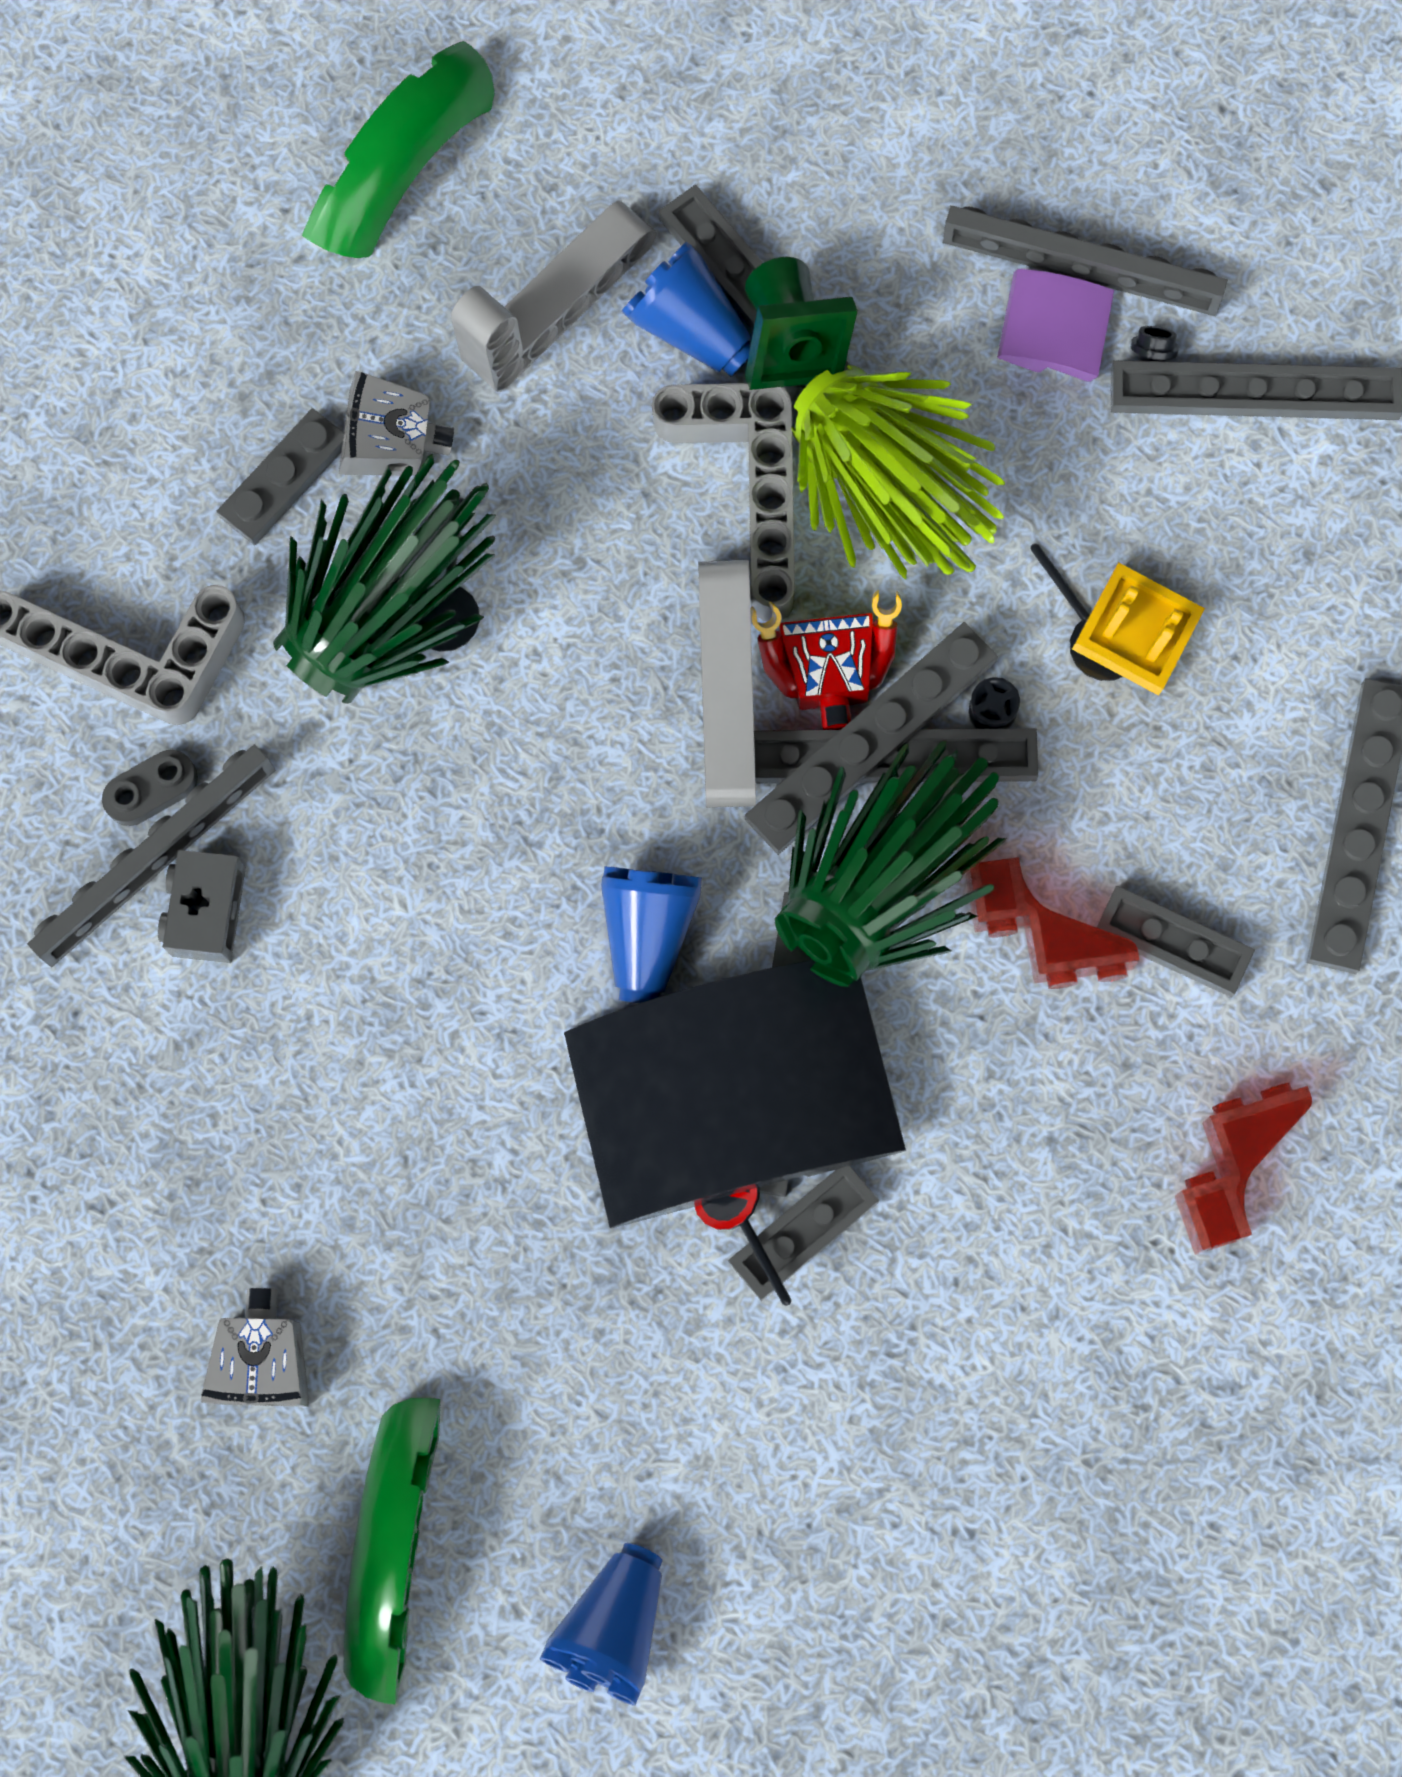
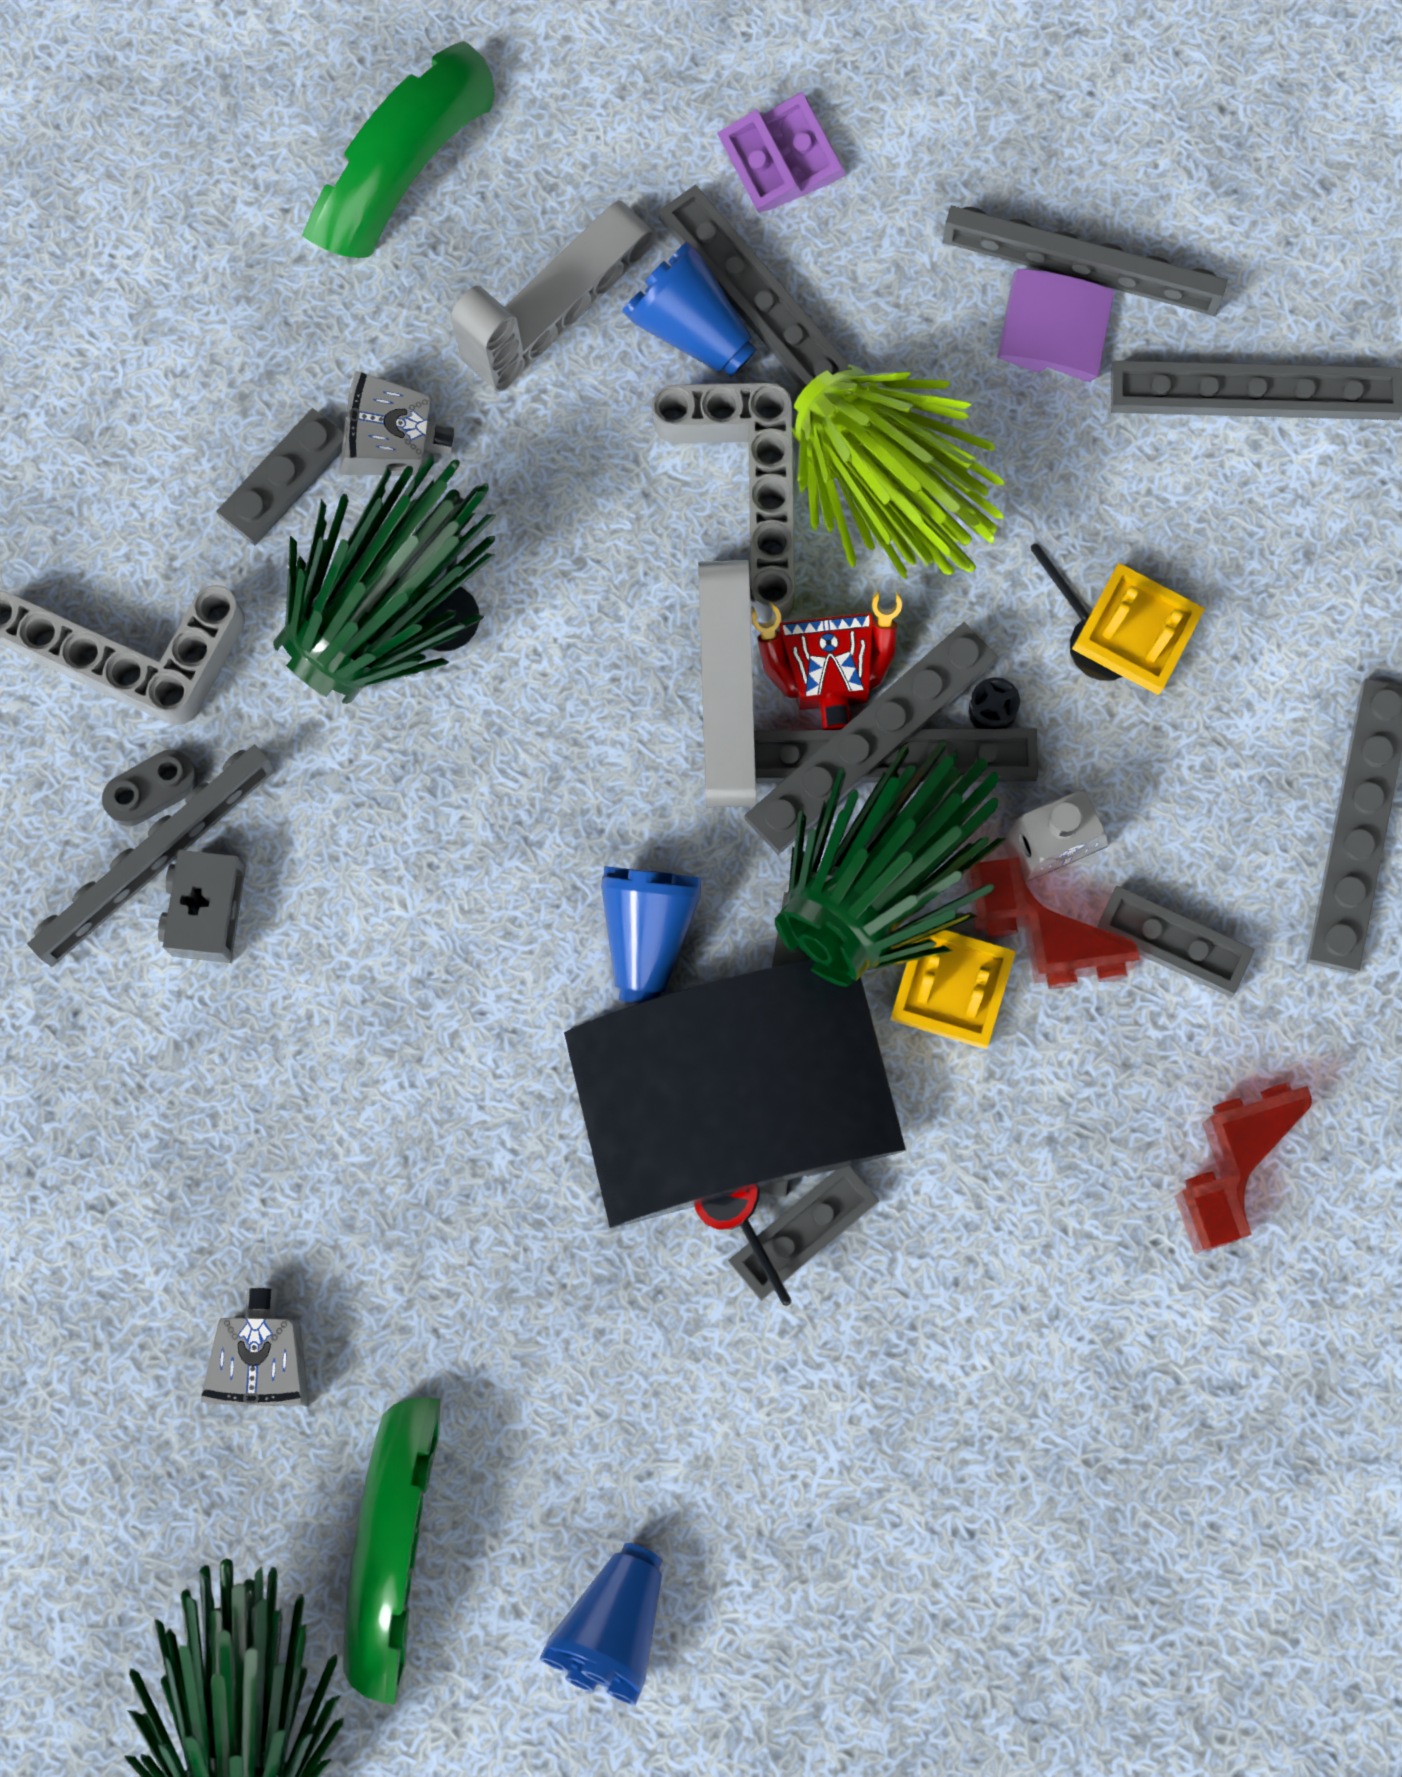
dark green plant [745,257,858,390] -> none
black plate [1130,326,1179,362] -> none
none -> medium lavender slope [717,92,847,213]
none -> yellow plate [890,930,1016,1050]
none -> light grey torso [1003,789,1108,884]

